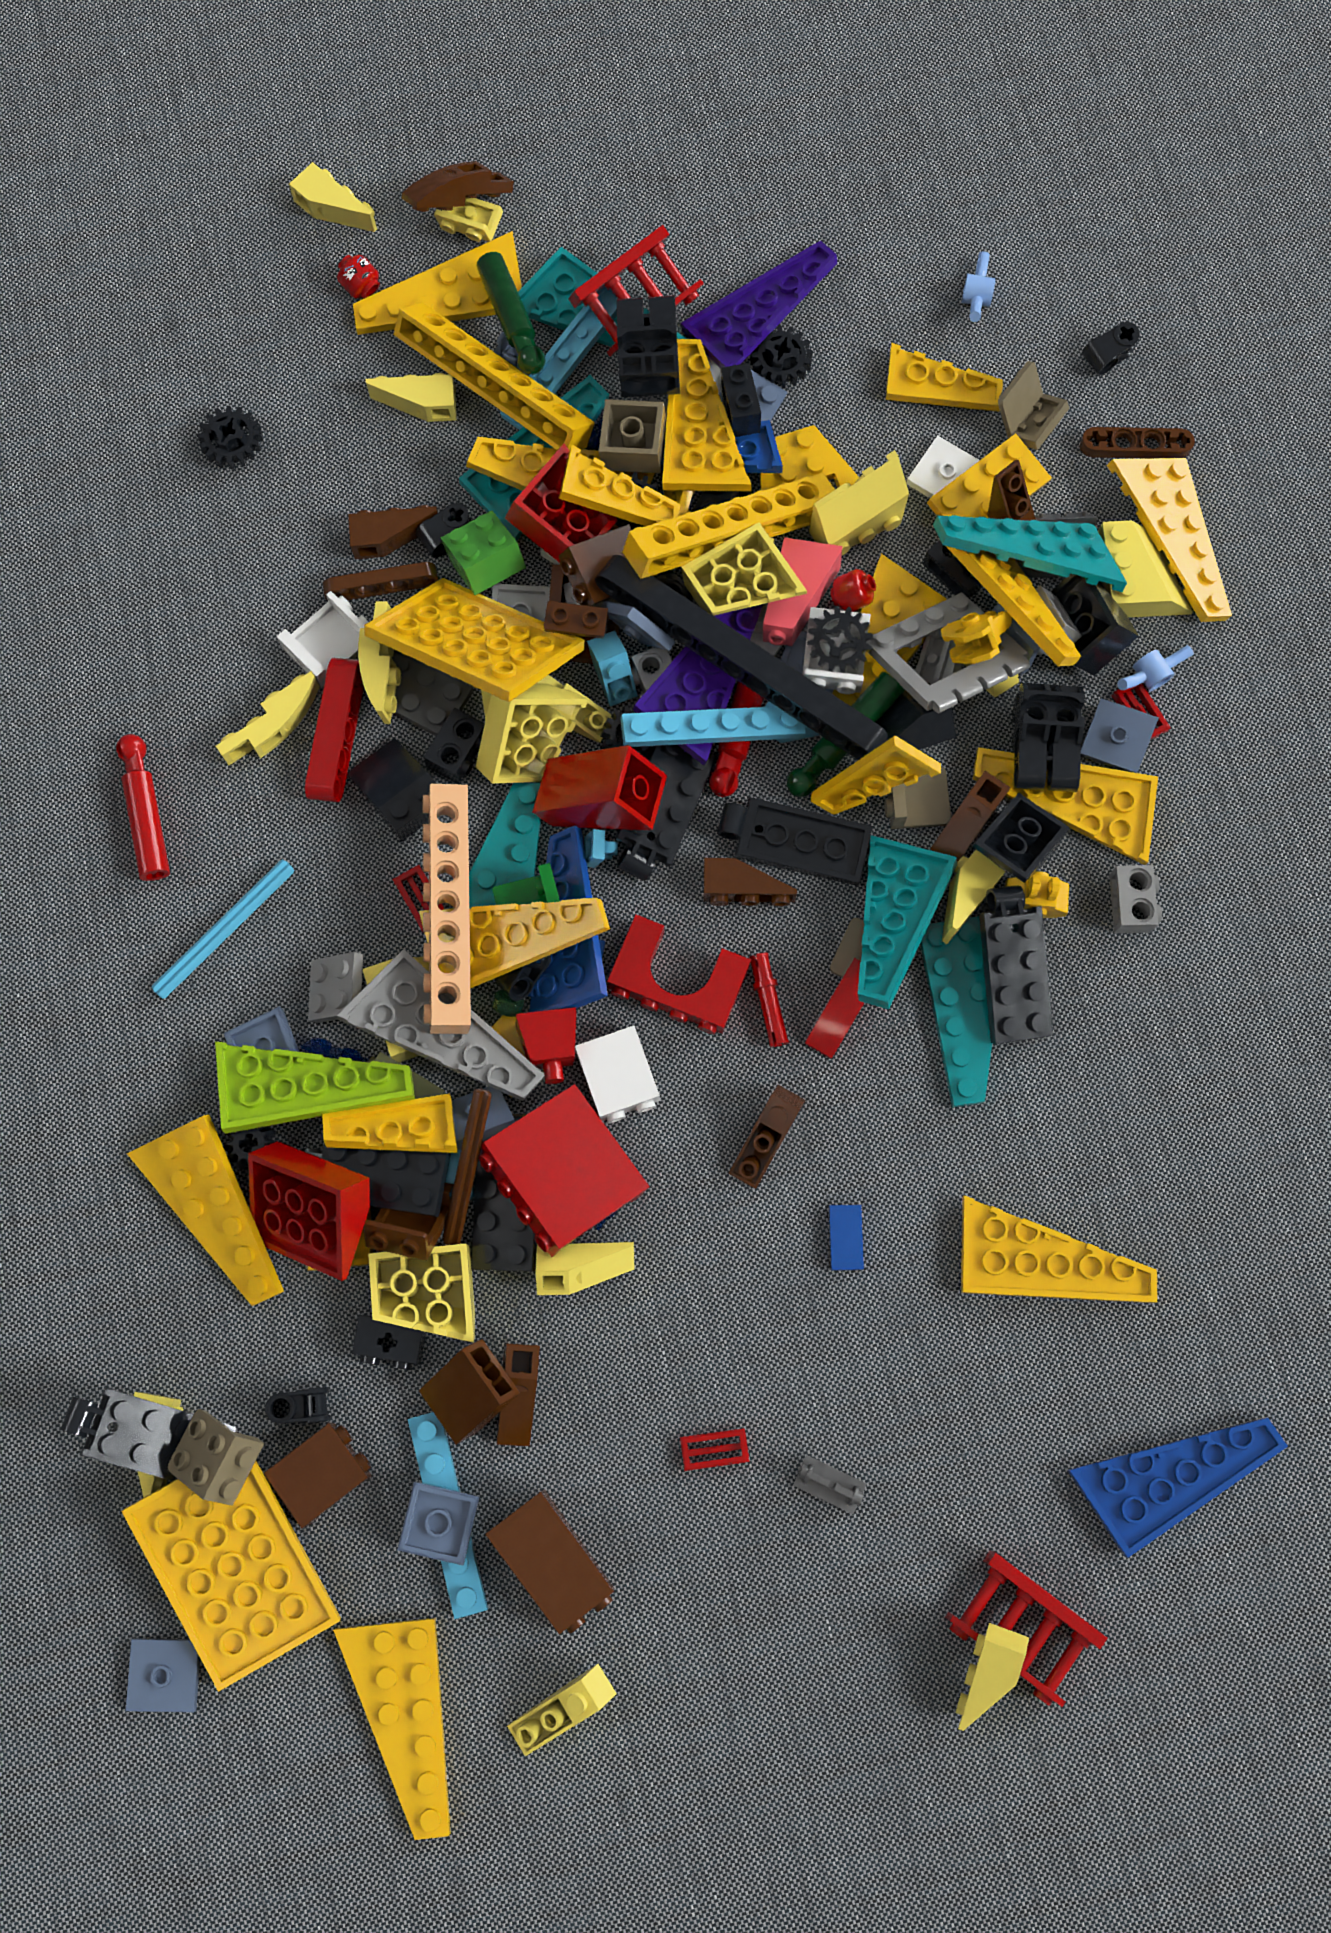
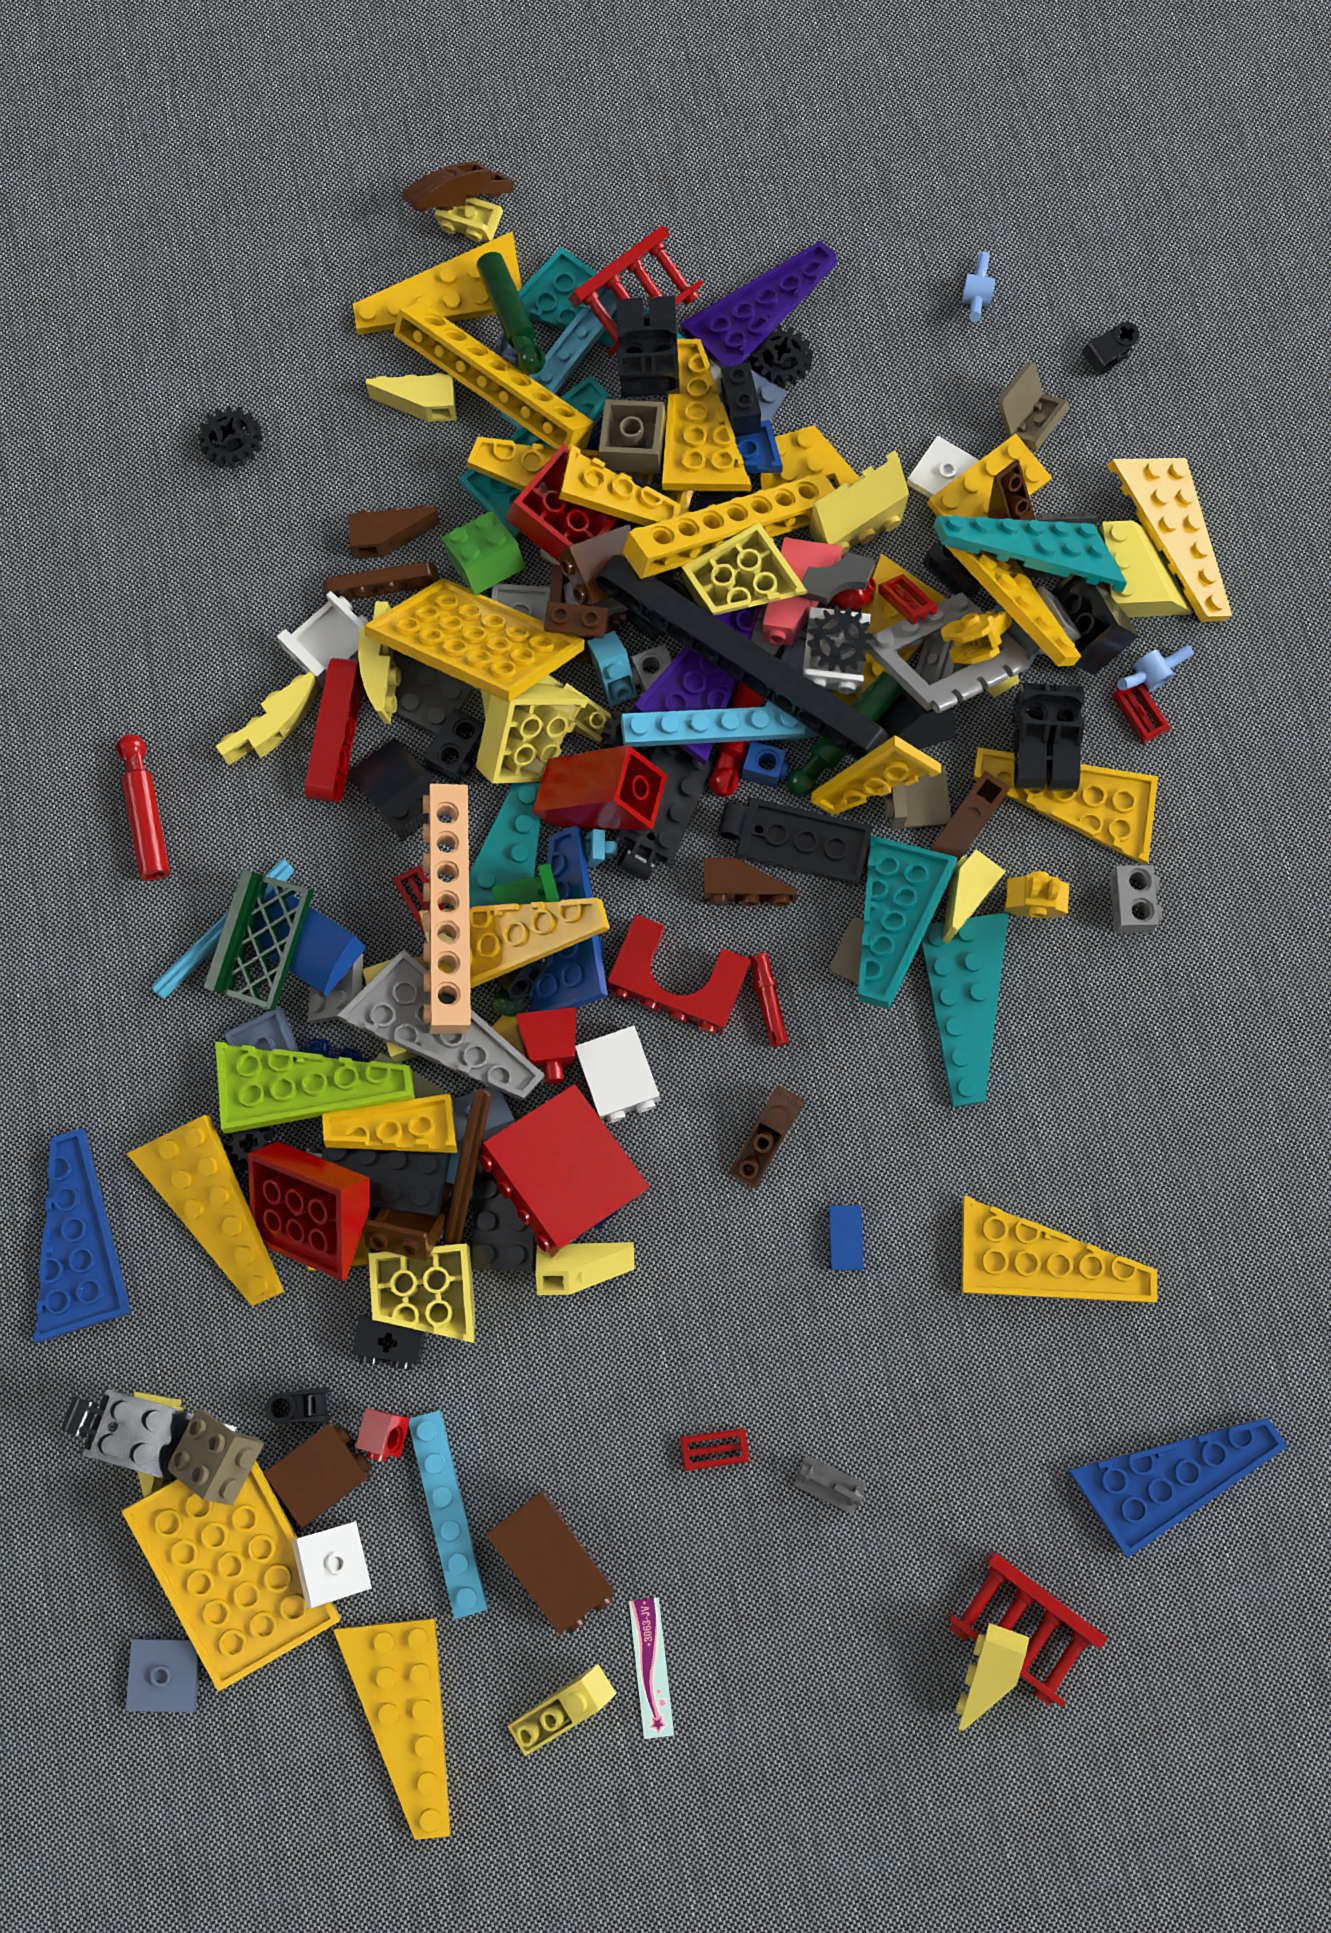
light yellow slope [289,162,377,232] -> none
red head [337,254,380,299] -> none
sand blue plate [397,1481,480,1566] -> none
black piece [415,503,472,558] -> none
reddish brown brick [419,1339,520,1445] -> none
reddish brown slope [497,1344,540,1446] -> none
sand blue plate [600,601,675,651] -> none
red slope [805,958,864,1059] -> none
yellow wing [885,343,1003,412] -> none
black slope [973,793,1070,883] -> none
black hinge [979,885,1053,1044] -> none
reddish brown beam [1079,427,1195,459] -> none
sand blue plate [1081,698,1159,773] -> none
none -> blue wing [33,1128,132,1343]
none -> dark green fence [204,869,314,1011]
none -> blue slope [251,888,366,997]
none -> white plate [291,1521,372,1609]
none -> brick [355,1408,410,1462]
none -> sticker [629,1597,674,1739]
none -> blue brick [742,741,790,788]
none -> dark grey tile [799,552,876,604]
none -> red tile [878,574,937,625]

